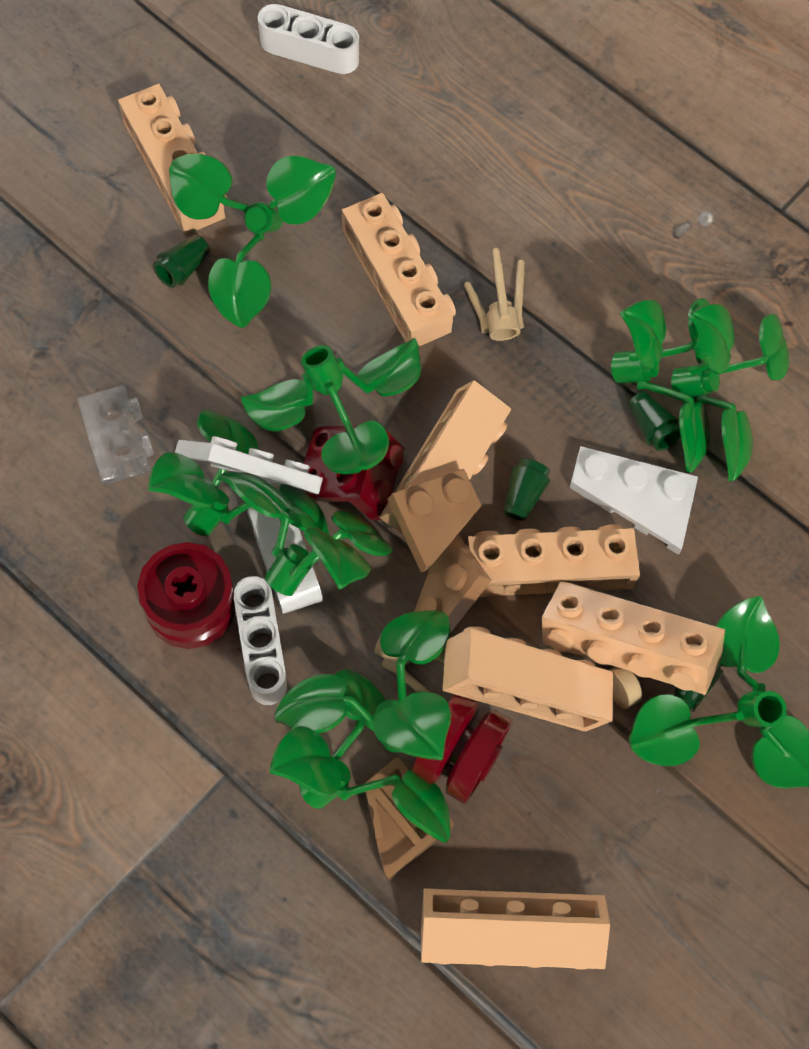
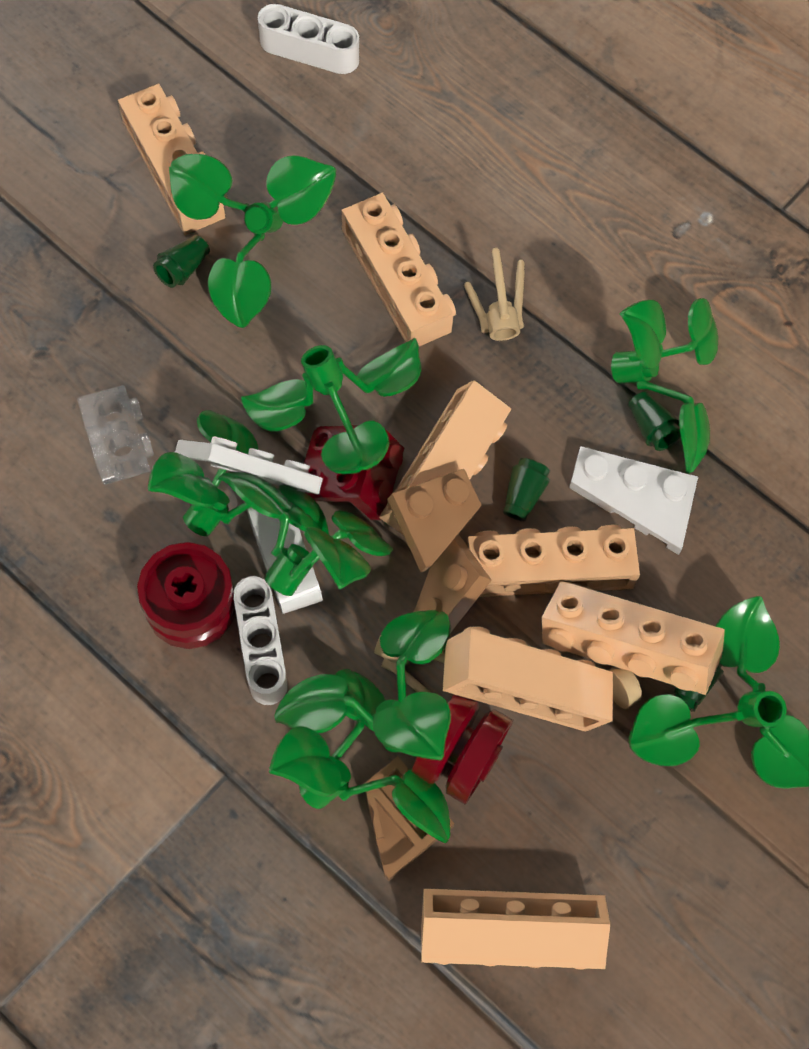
green plant [671,304,789,482] -> none

